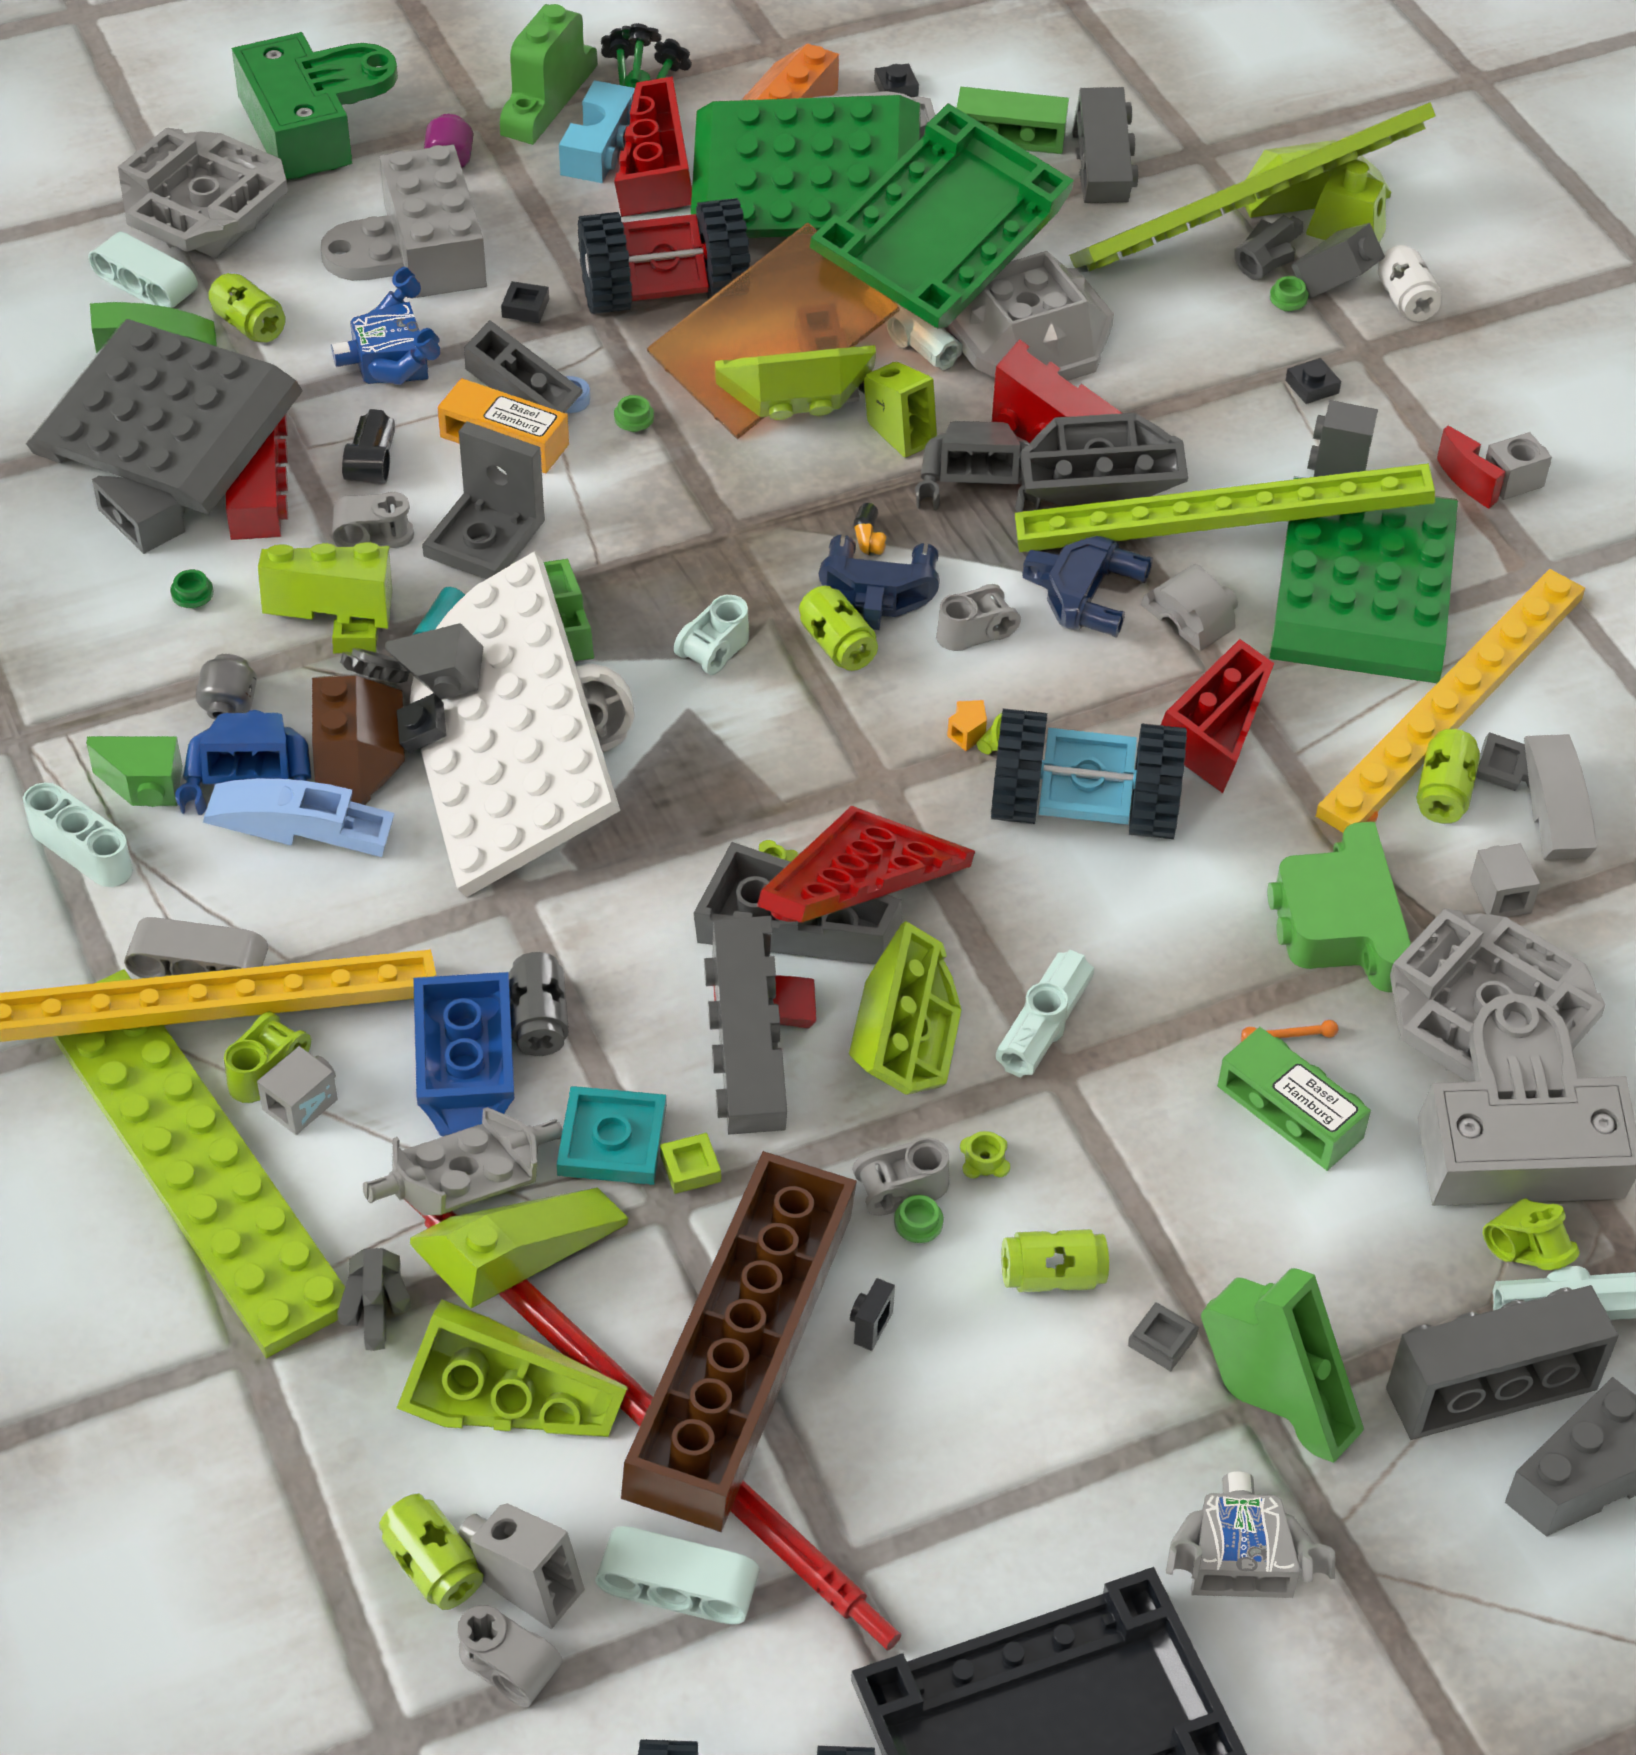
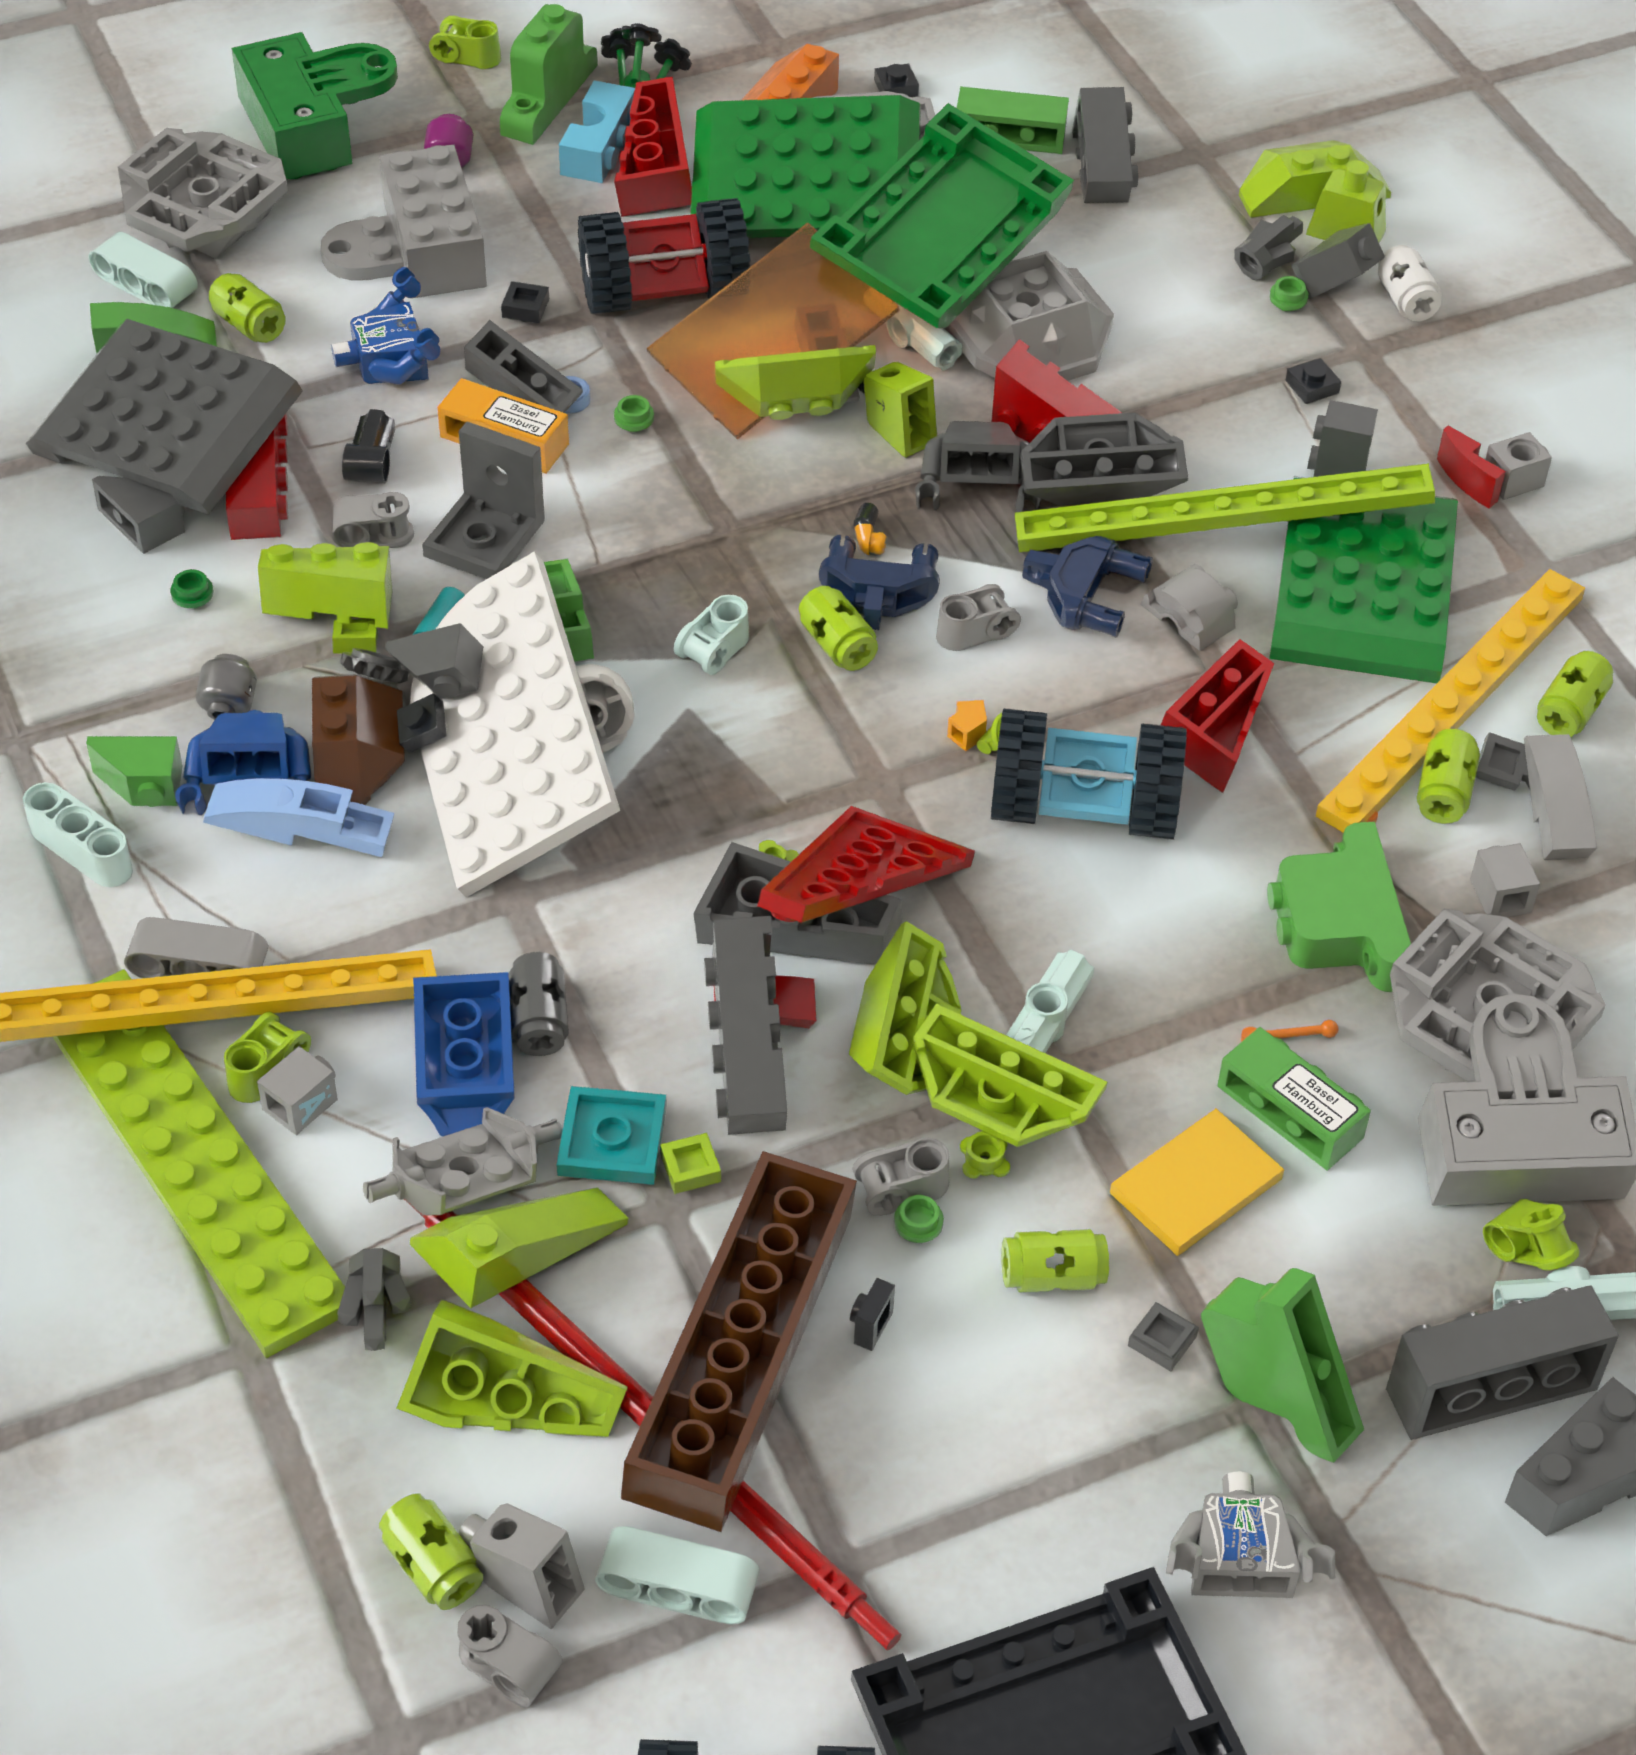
lime plate [1069,102,1436,272] -> none
none -> lime piece [429,15,501,69]
none -> lime wedge [913,1003,1108,1147]
none -> yellow tile [1110,1108,1284,1256]
none -> lime piece [1537,651,1614,737]

